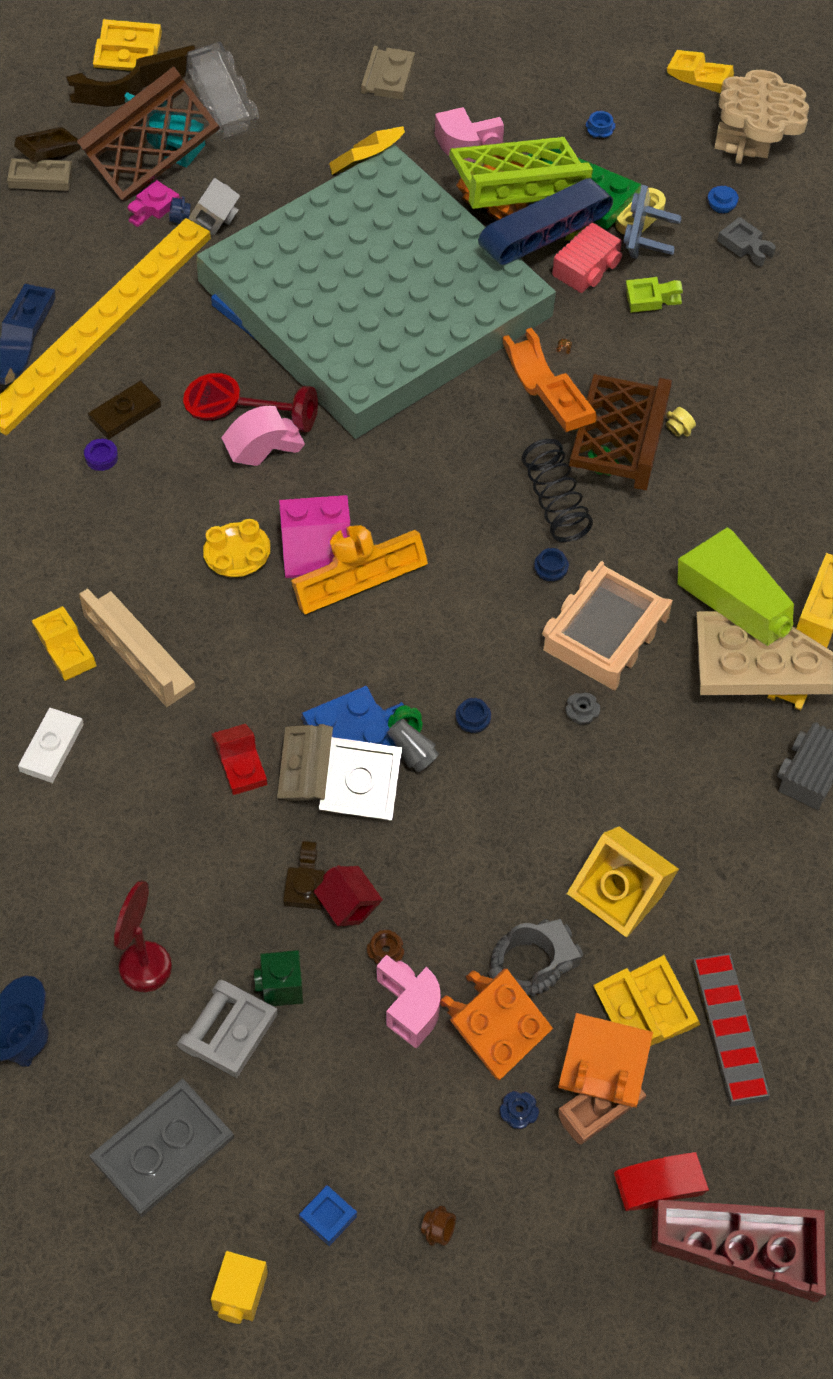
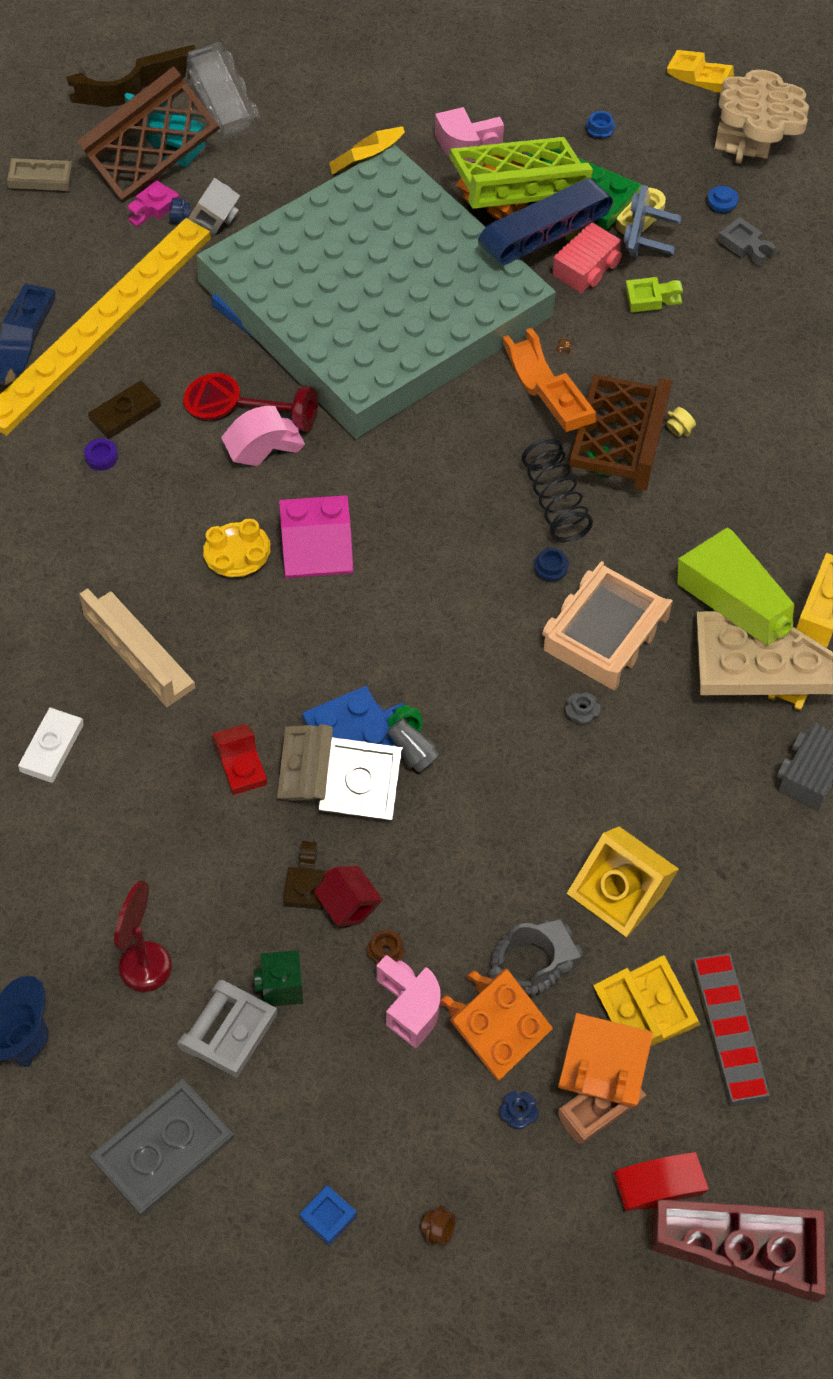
dark brown plate [14,127,81,162] -> none
yellow slope [31,606,96,681] -> none
yellow slope [93,19,162,71] -> none
yellow brick [211,1251,268,1324] -> none
light orange plate [291,525,428,615] -> none
dark tan plate [361,46,415,100] -> none
dark blue plate [455,698,491,733] -> none

